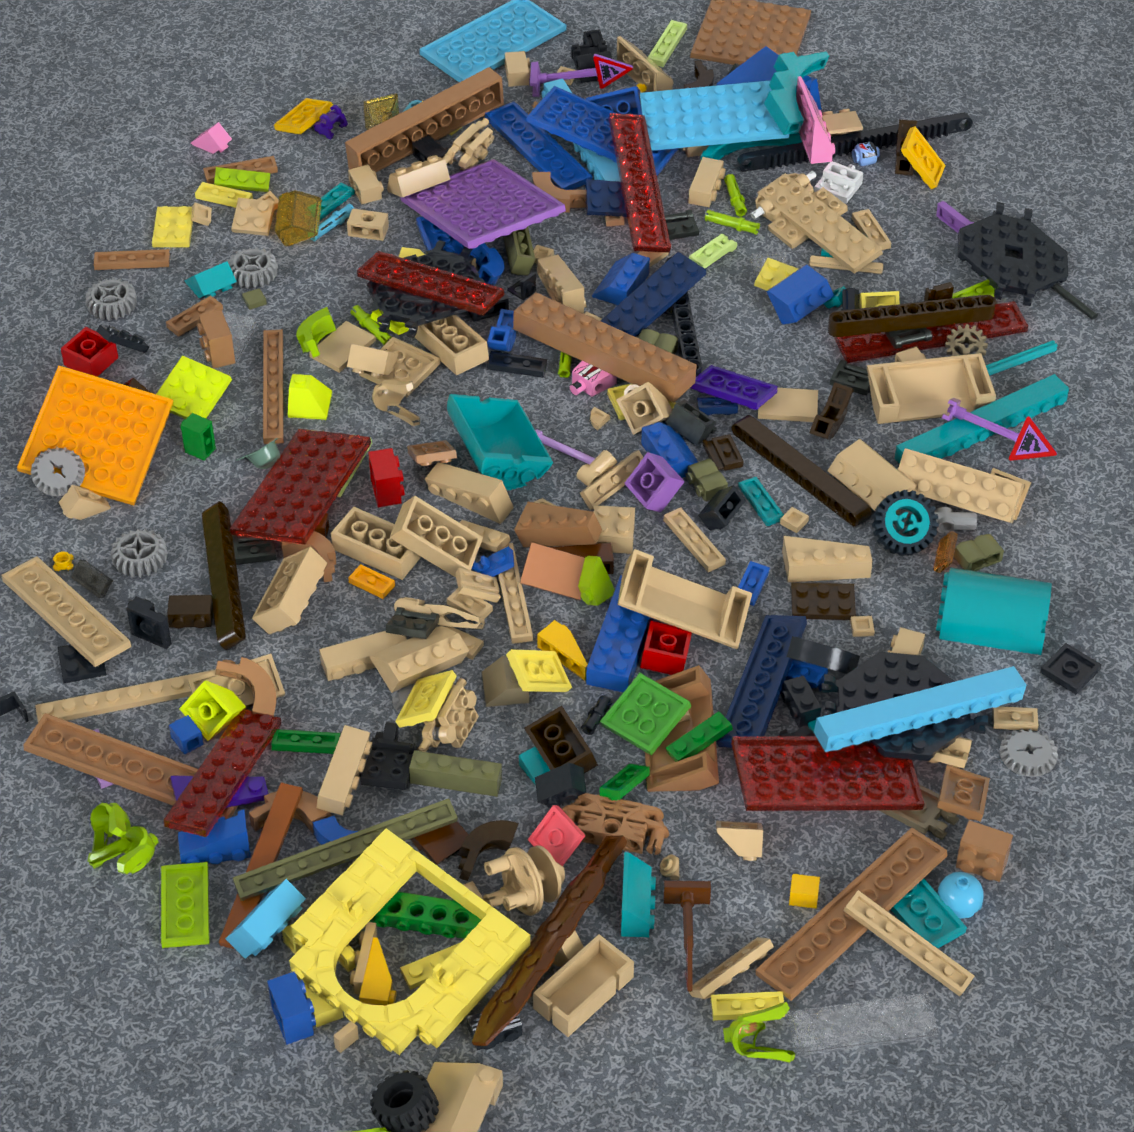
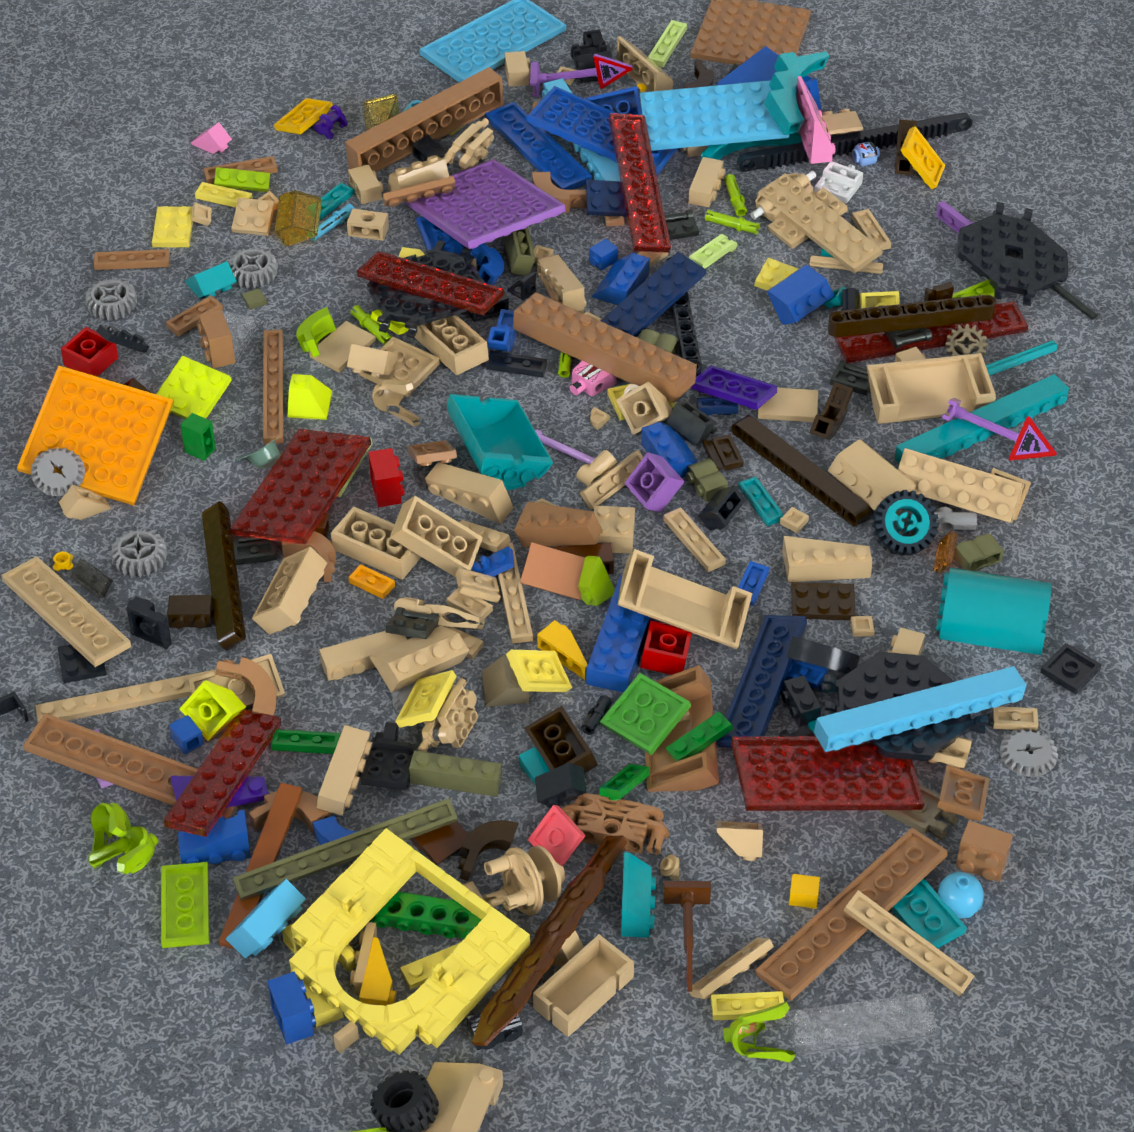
none -> medium nougat plate [383,176,456,207]
none -> blue brick [589,239,618,271]

